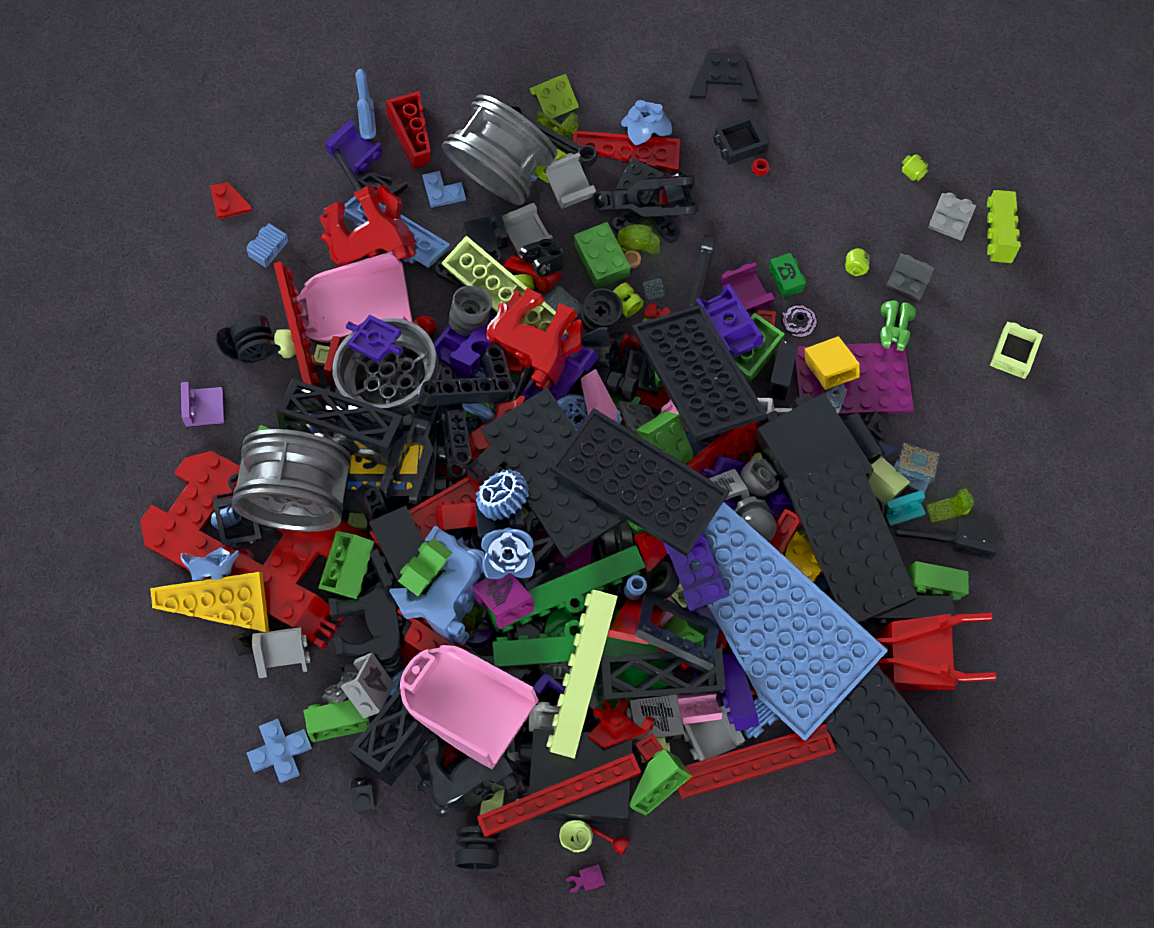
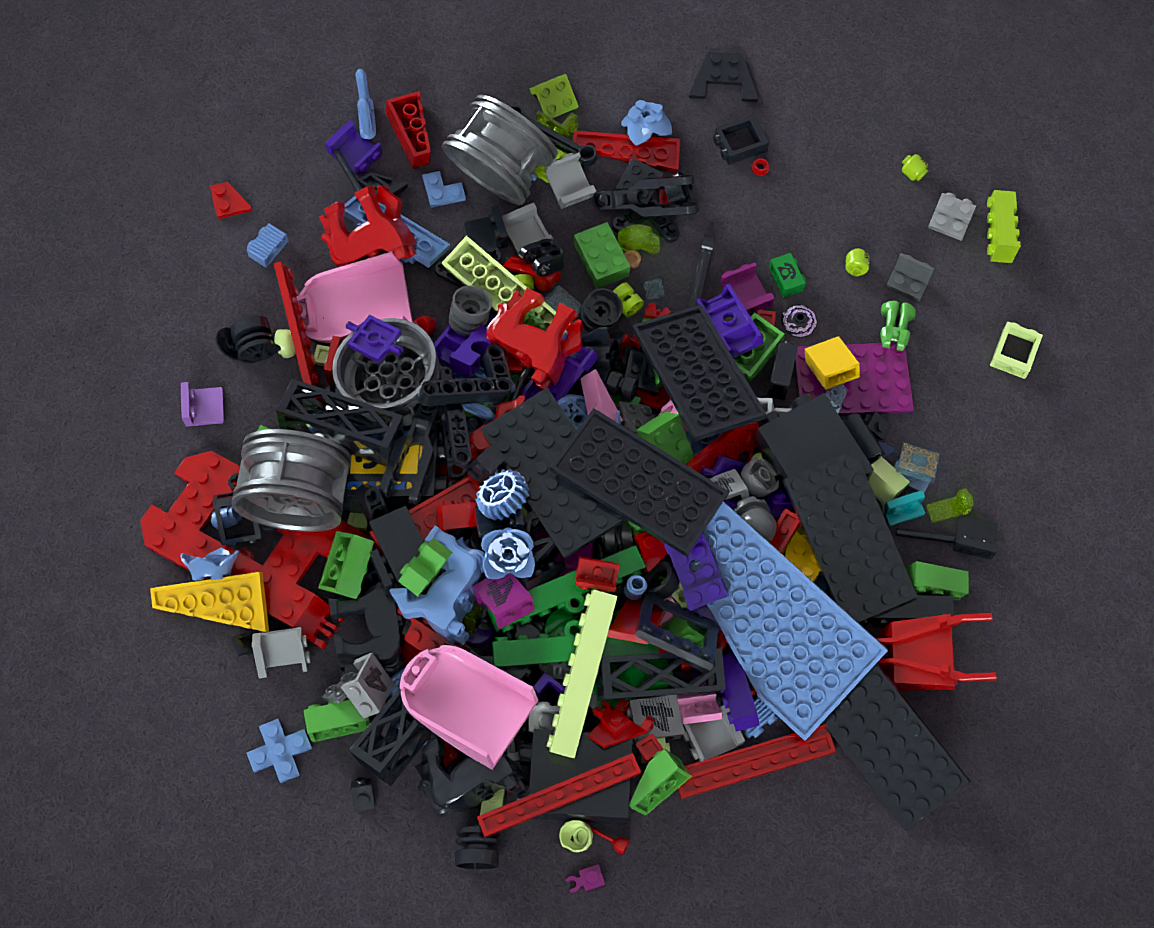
none -> bright green piece [523,310,546,331]
none -> red bracket [574,556,620,594]

